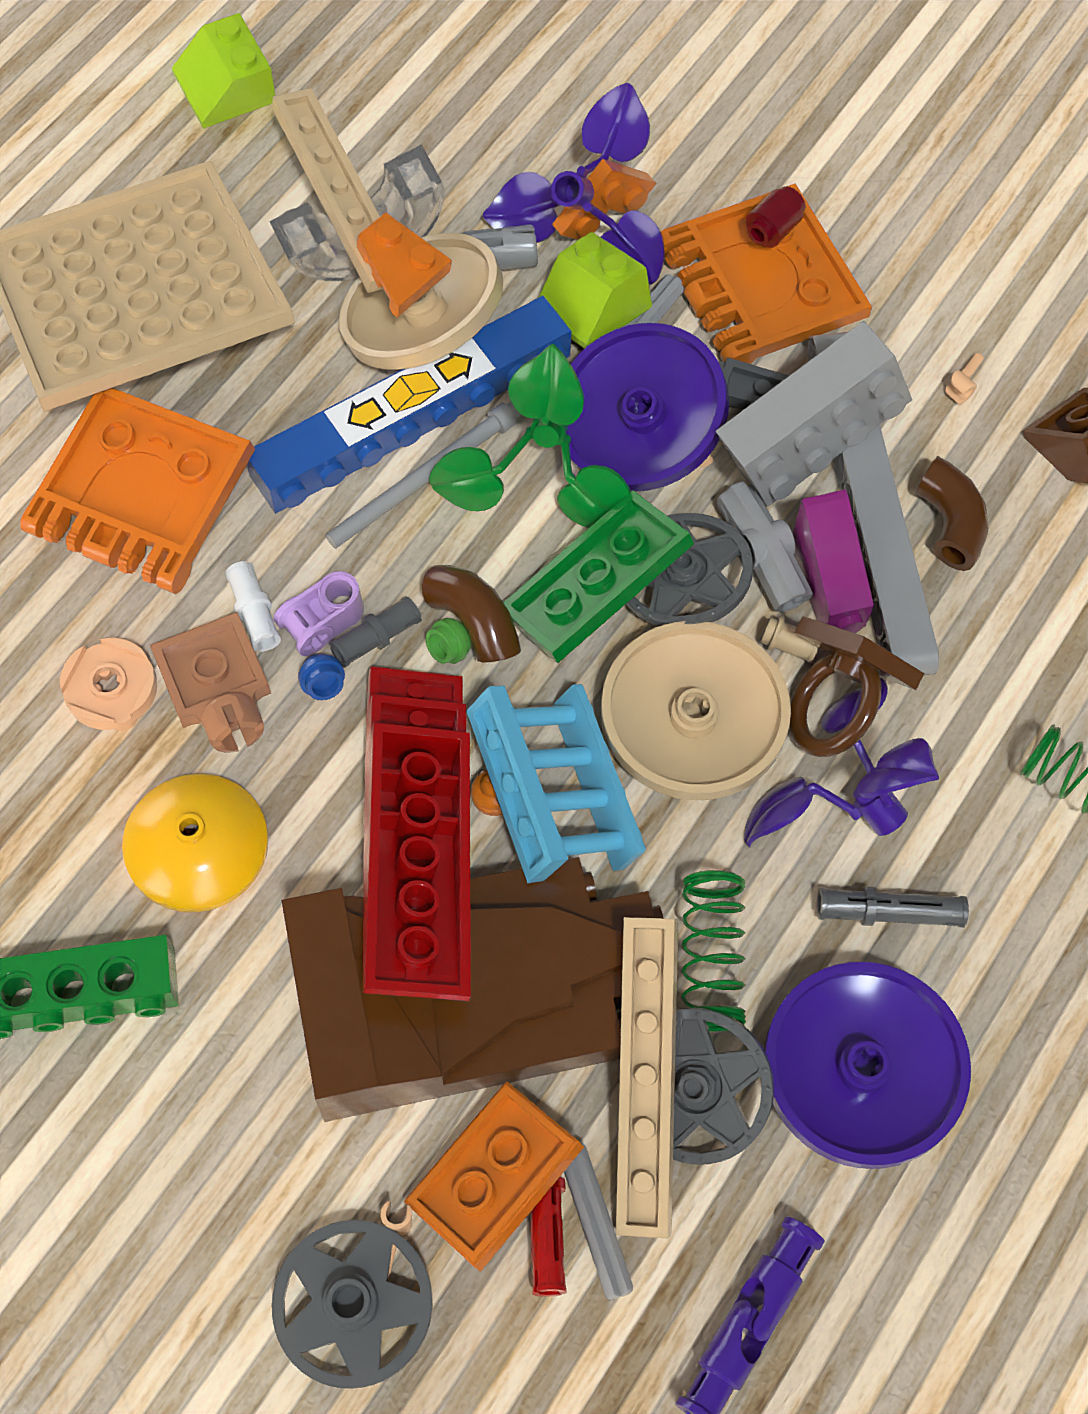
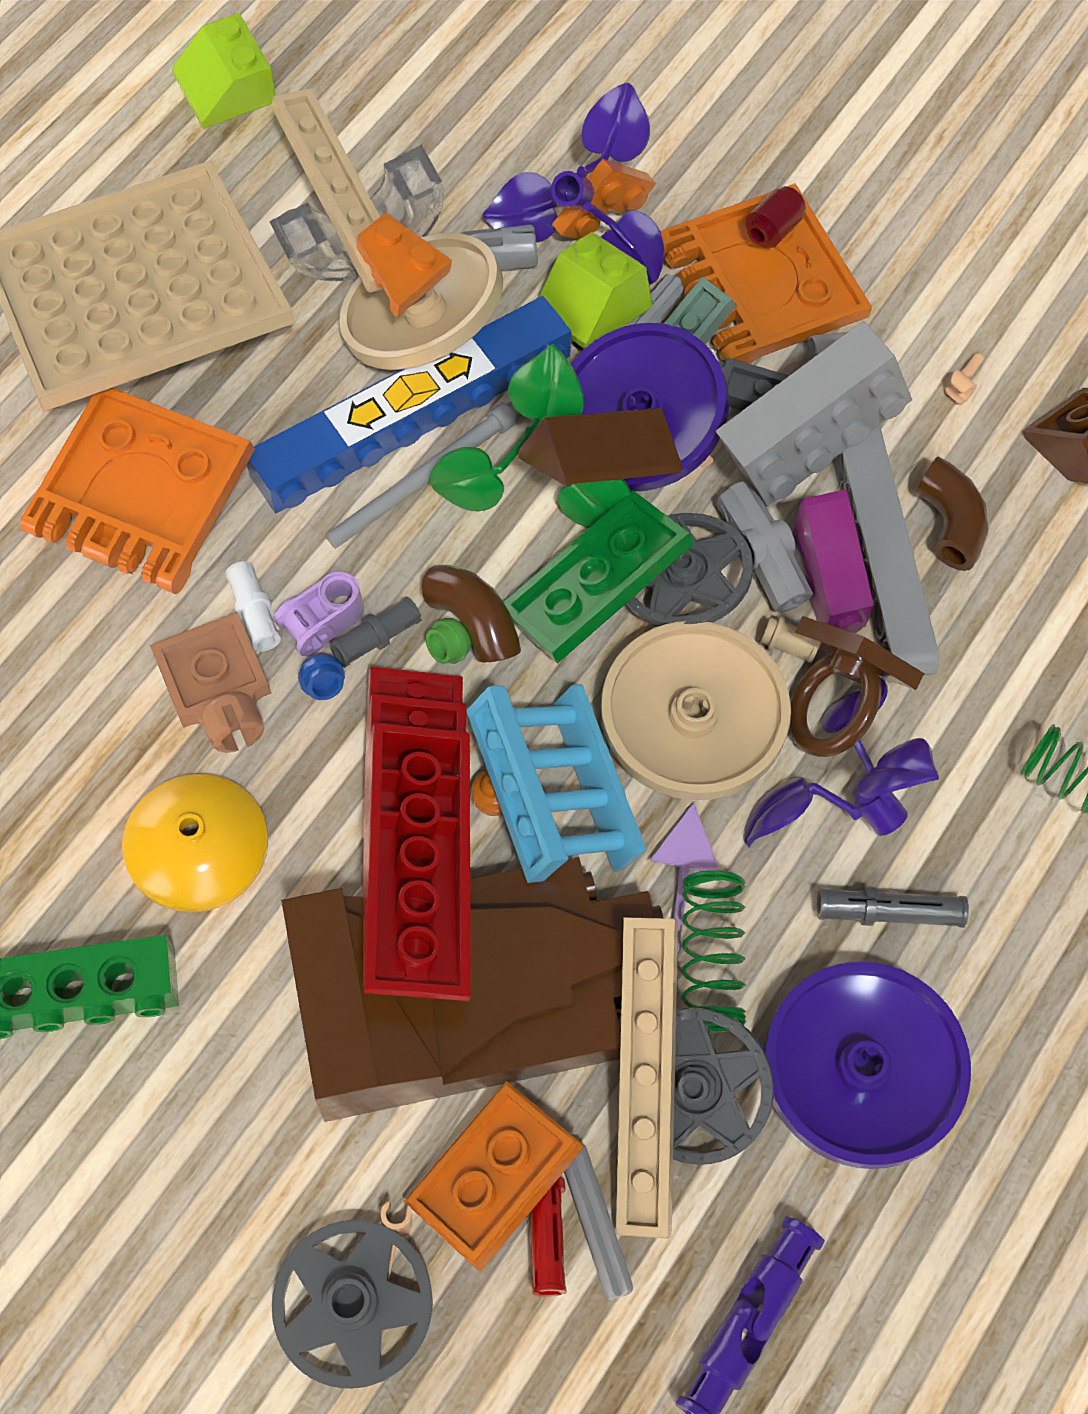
light nougat plate [60,638,157,731] -> none
none -> reddish brown slope [519,408,682,485]
none -> lavender piece [650,802,720,951]
none -> sand green plate [664,276,737,344]

